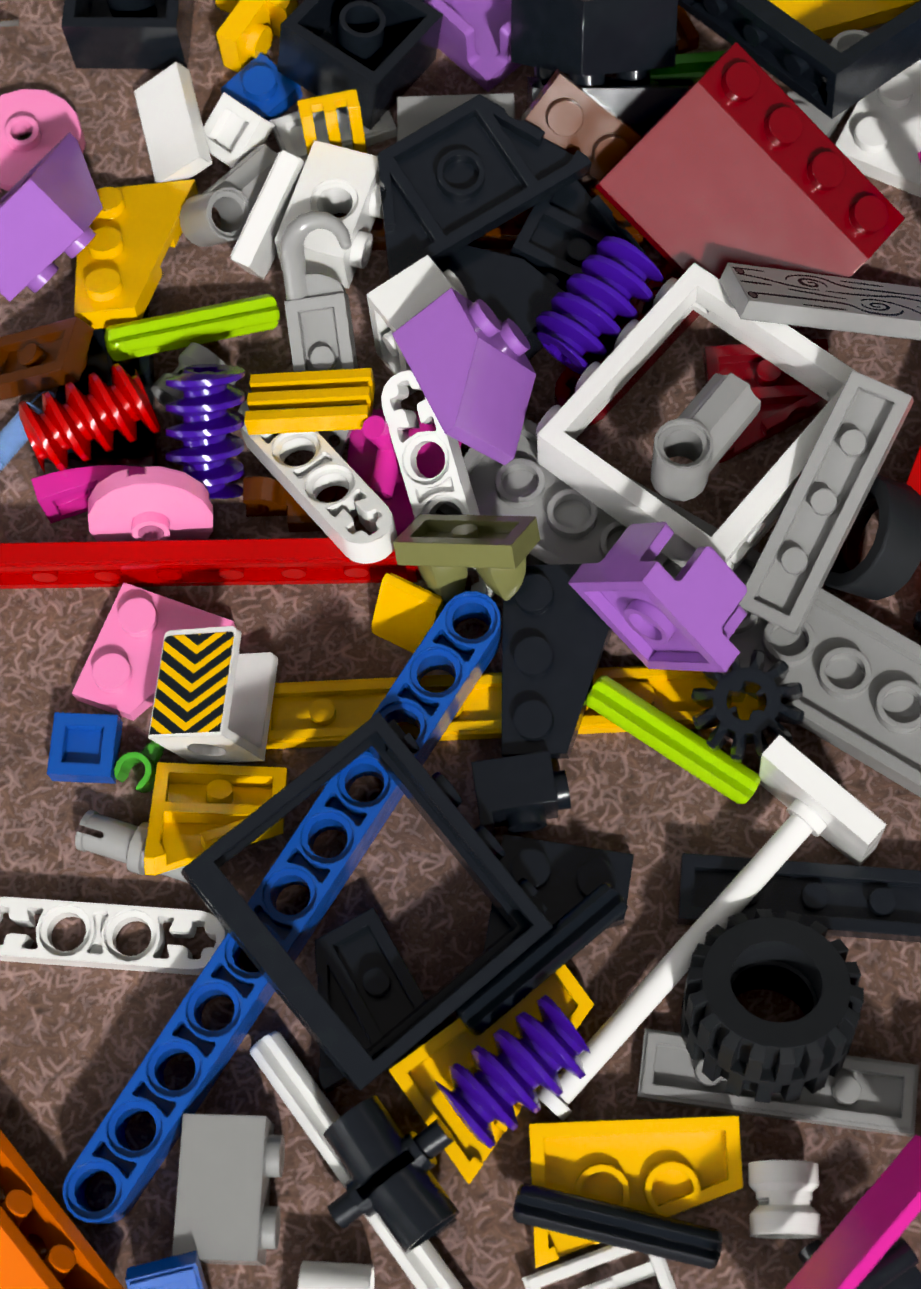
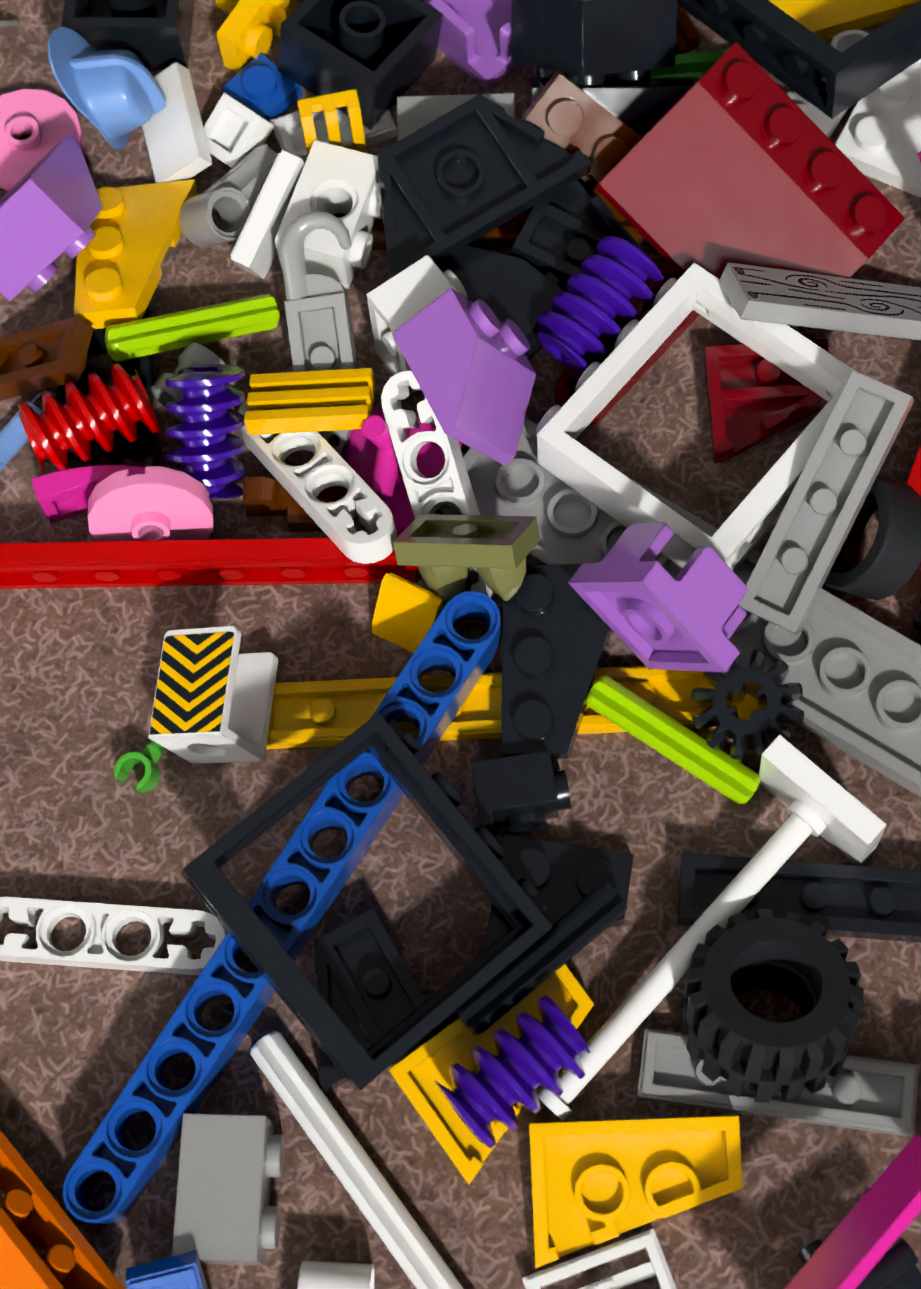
blue plate [47,712,123,784] -> none
bright pink wing [72,582,236,721] -> none
light grey pin [75,810,188,883] -> none
yellow wing [144,762,287,875] -> none
black pin [323,1095,460,1253] -> none
black axle [512,1183,723,1269] -> none
light grey piece [650,372,761,501] -> none
white wheel [748,1160,821,1239] -> none
none -> medium blue piece [47,26,166,150]

